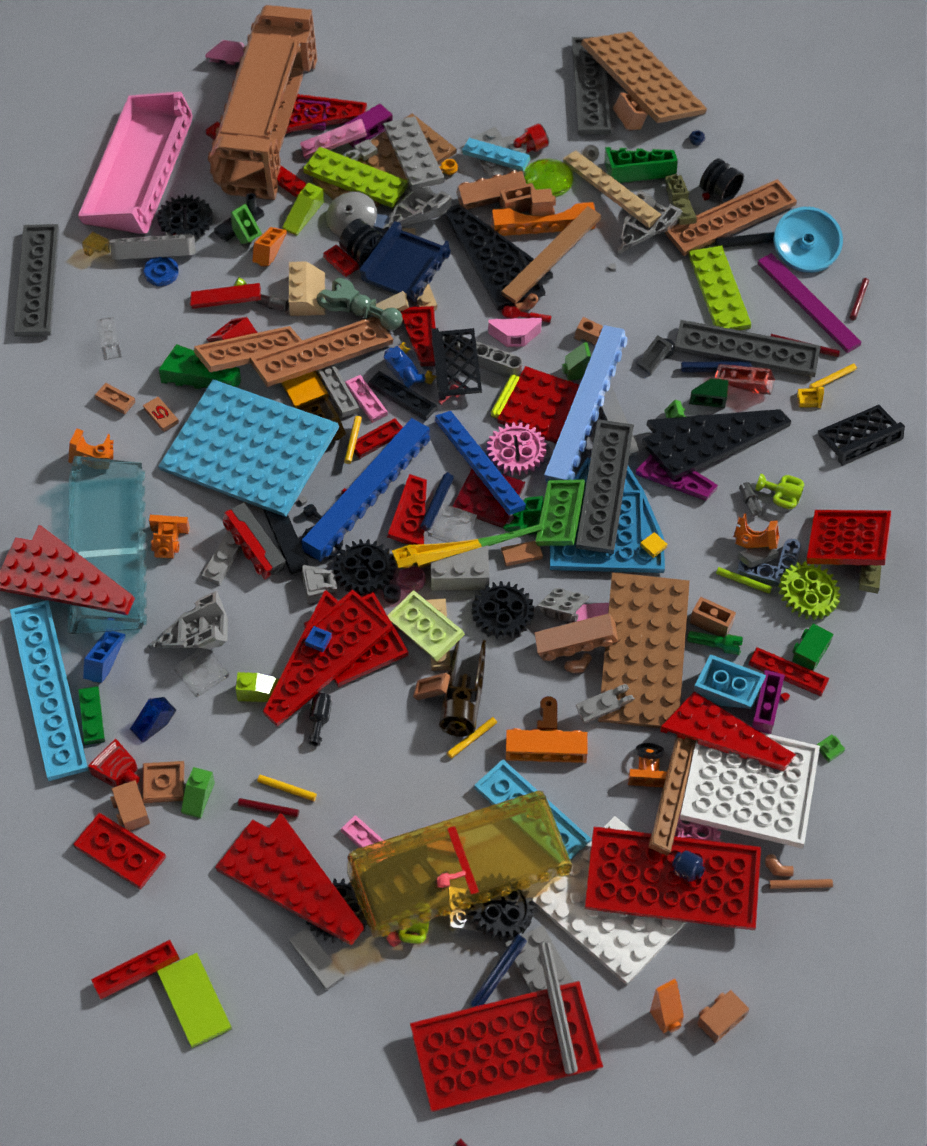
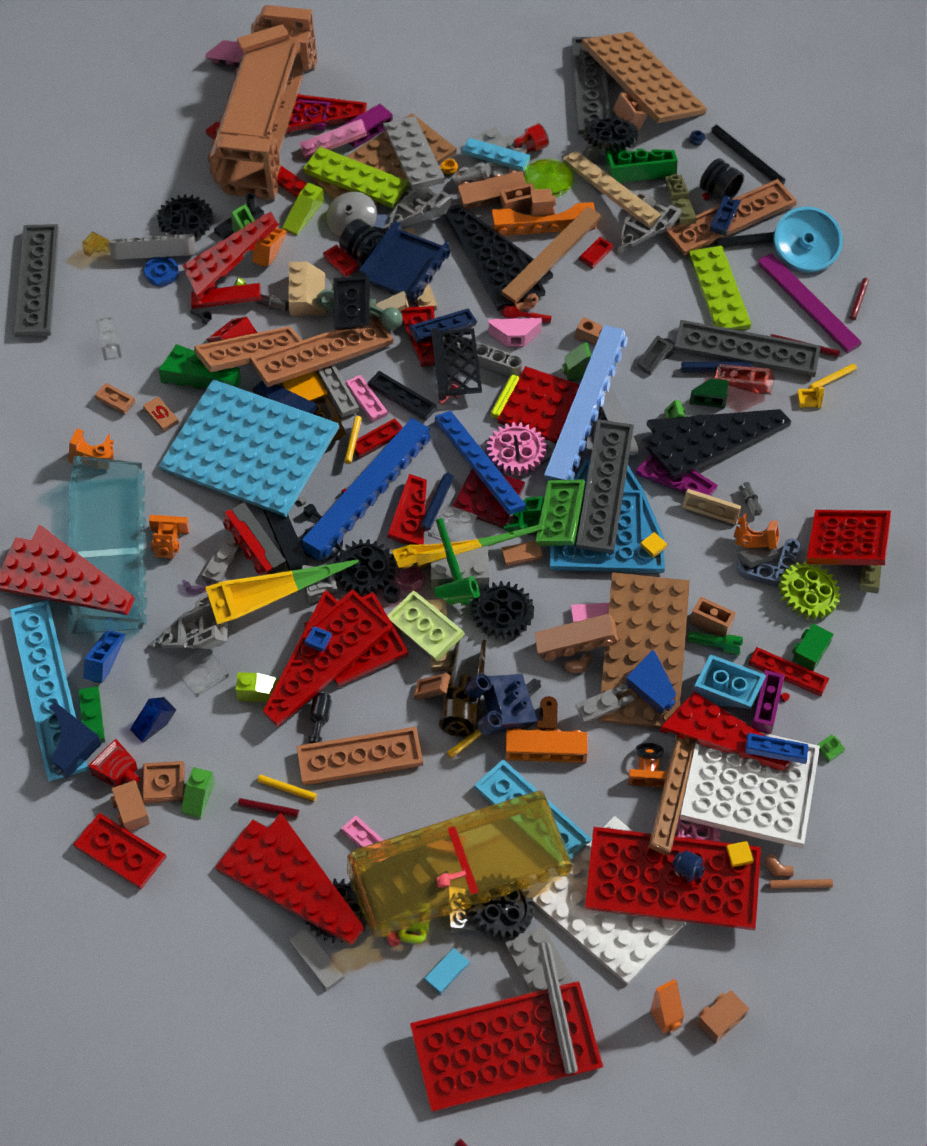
bright pink windscreen [78,92,192,234] -> none
red plate [91,940,180,1000] -> none
lime tile [157,953,232,1048] -> none
light grey plate [346,139,378,161] -> none
blue torso [384,342,436,388] -> none
dark blue axle [470,935,527,1007] -> none
light grey hinge [537,588,589,623] -> none
lime bar [716,567,772,594] -> none
lime piece [755,473,804,509] -> none
black fence [818,405,905,465] -> none
none -> dark blue arch [49,702,101,779]
none -> clear purple piece [182,579,211,594]
none -> red wing [183,211,279,299]
none -> black hand [190,309,212,324]
none -> yellow plate [205,560,359,625]
none -> nougat tile [237,24,290,53]
none -> dark blue tile [252,381,317,414]
none -> nougat plate [296,727,423,785]
none -> black plate [334,276,371,330]
none -> dark blue tile [408,308,477,343]
none -> medium azure tile [425,948,470,995]
none -> green piece [434,518,480,606]
none -> light grey plate [454,162,491,186]
none -> dark blue piece [466,674,541,736]
none -> red tile [579,237,614,269]
none -> black gear [584,116,638,152]
none -> blue slope [625,649,676,715]
none -> tan plate [682,489,742,525]
none -> dark blue plate [710,196,741,236]
none -> black axle [711,125,786,185]
none -> yellow tile [726,841,753,867]
none -> blue tile [745,733,808,764]

